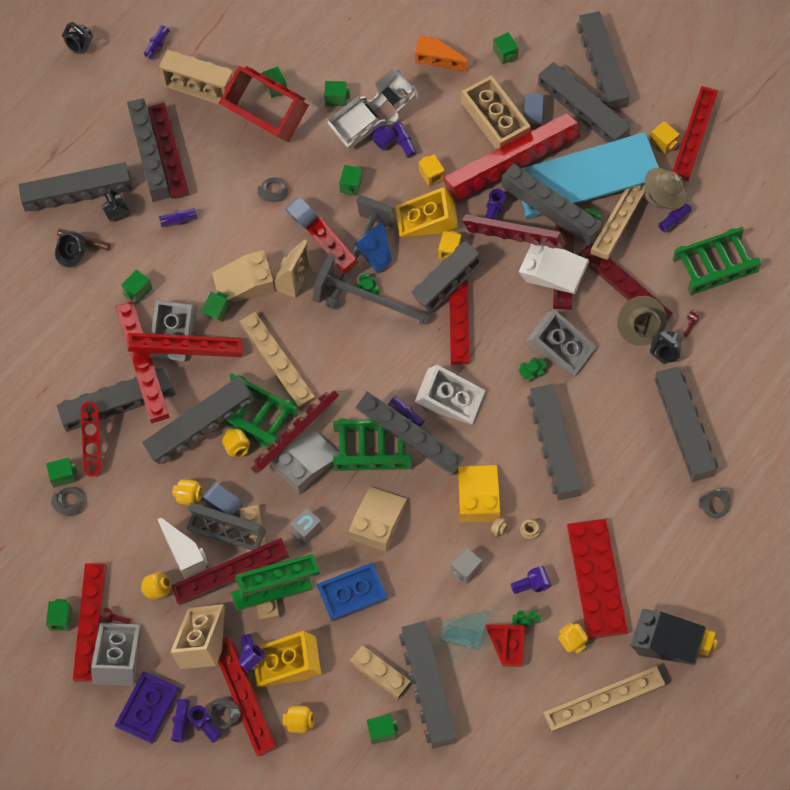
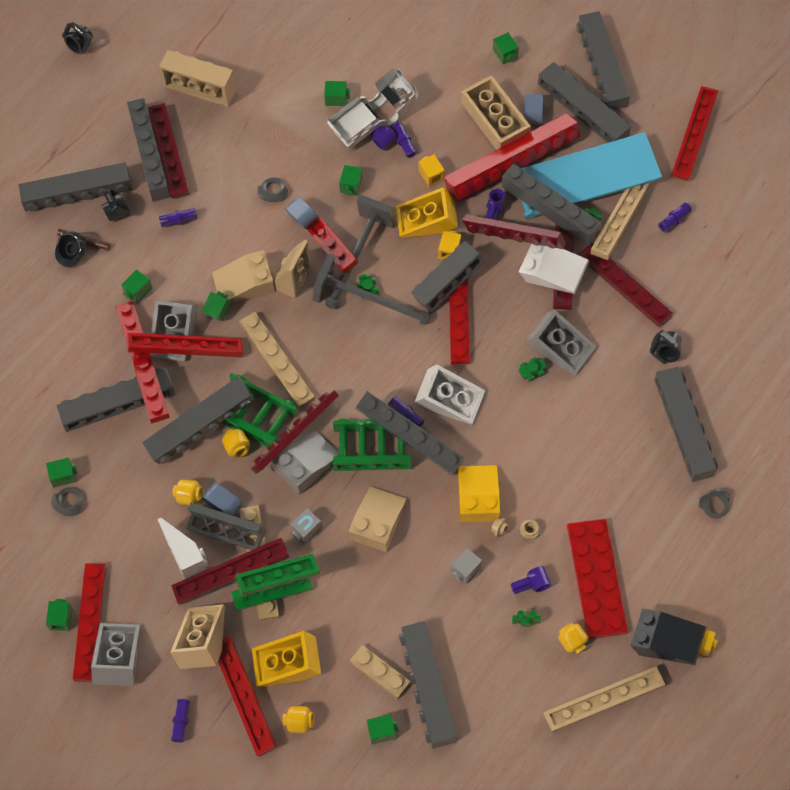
red beam [81,401,102,477] -> none
dark red hand [101,608,130,624] -> none
dark purple tile [114,671,180,744] -> none
yellow head [141,572,171,600] -> none
dark purple pin [144,25,170,60] -> none
dark purple axle [188,705,222,743] -> none
dark grey piece [211,698,241,730] -> none
red hose [218,65,309,143] -> none
dark purple axle [238,634,266,672] -> none
green brick [262,66,287,98] -> none
blue plate [317,562,388,622] -> none
blue wing [355,222,392,273] -> none
orange slope [415,35,467,72] -> none
clear light blue wing [440,610,489,650] -> none
red wing [486,624,526,667] -> none
dark grey brick [527,384,582,501] -> none
dark tan helmet [617,296,667,346] -> none
dark tan helmet [645,168,687,210] -> none
yellow brick [650,121,680,154] -> none
green fence [672,227,762,296] -> none
dark red hand [683,309,699,336] -> none

